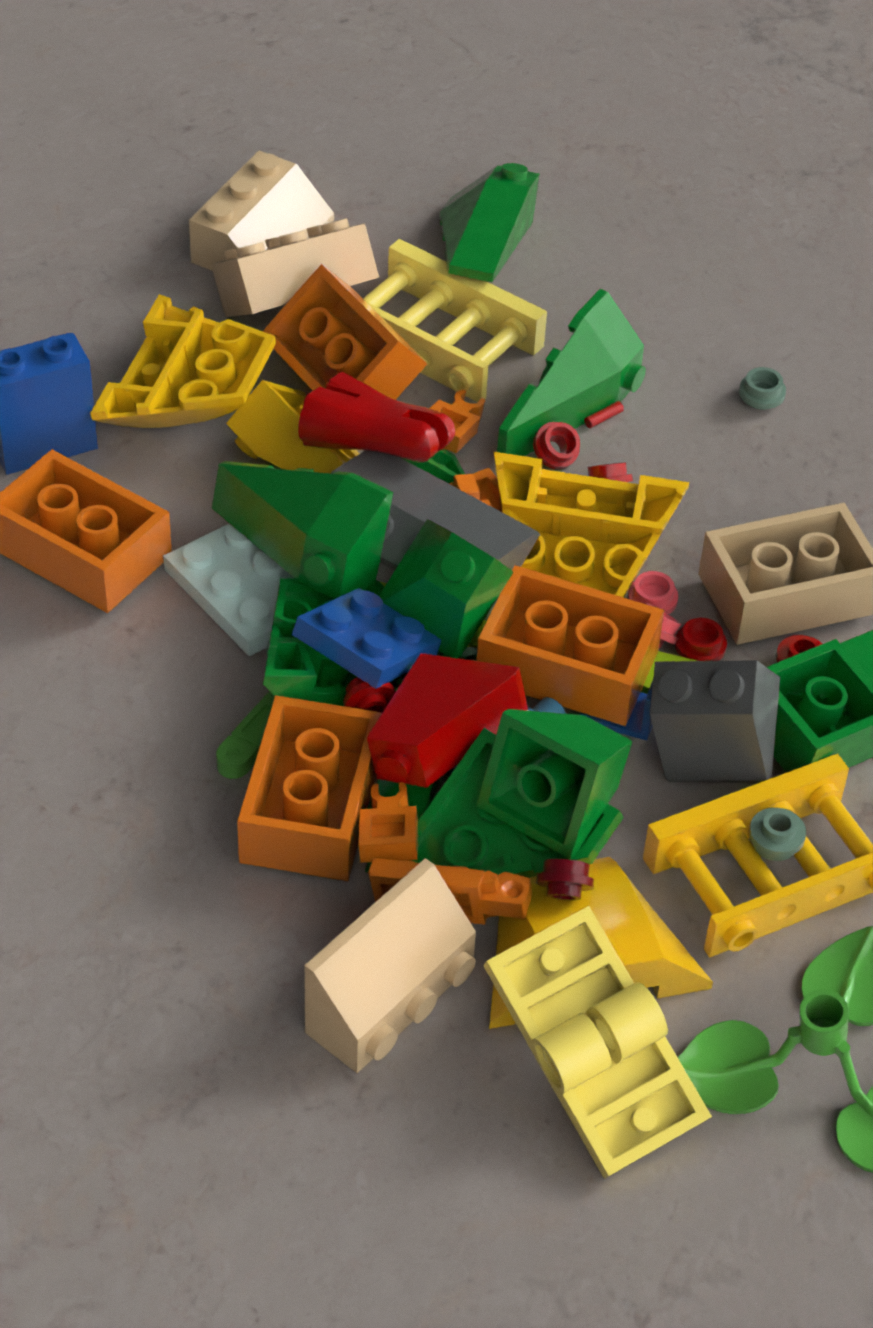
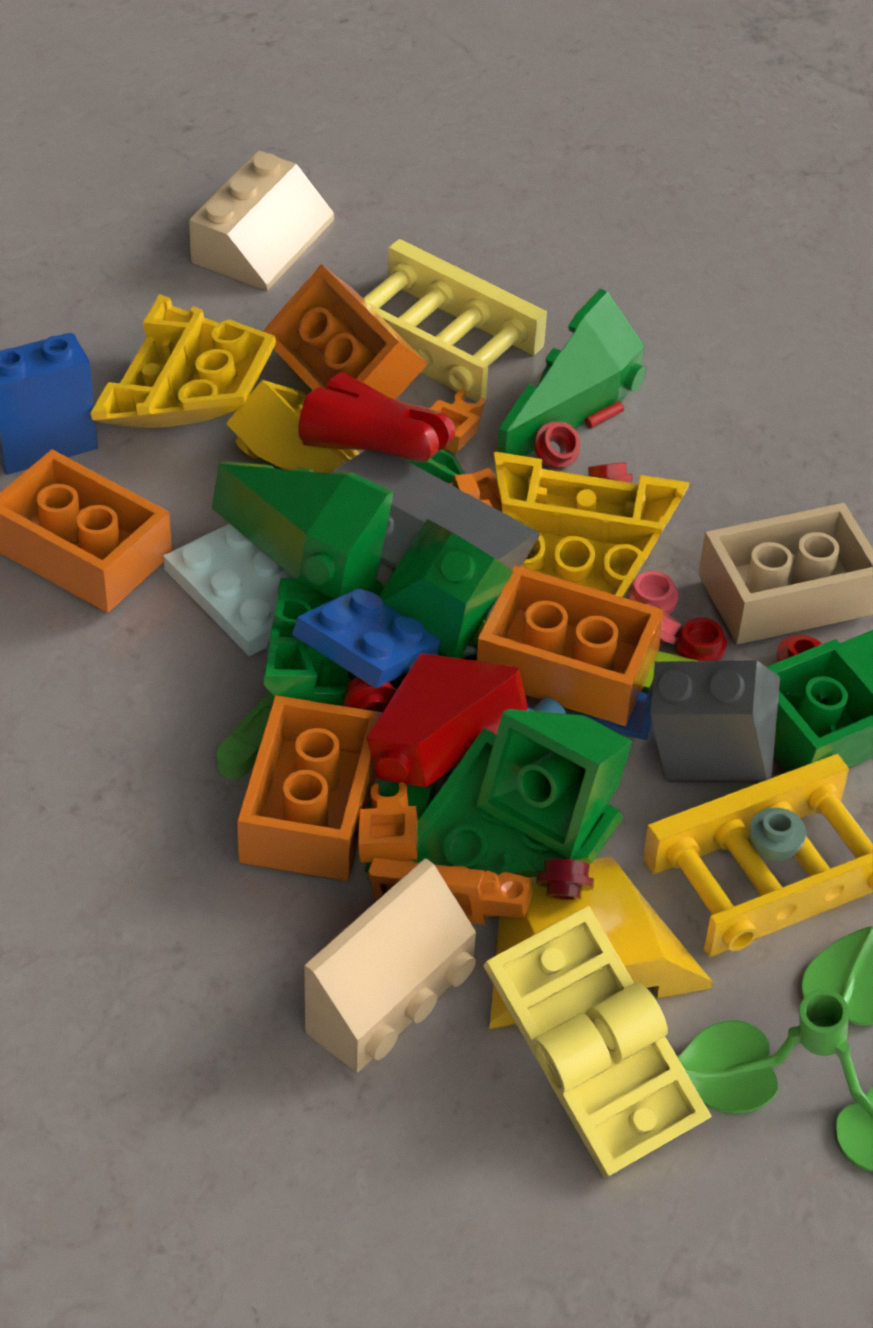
tan brick [211,218,379,317] -> none
green wedge [439,163,540,282] -> none
sand green plate [739,367,786,410] -> none

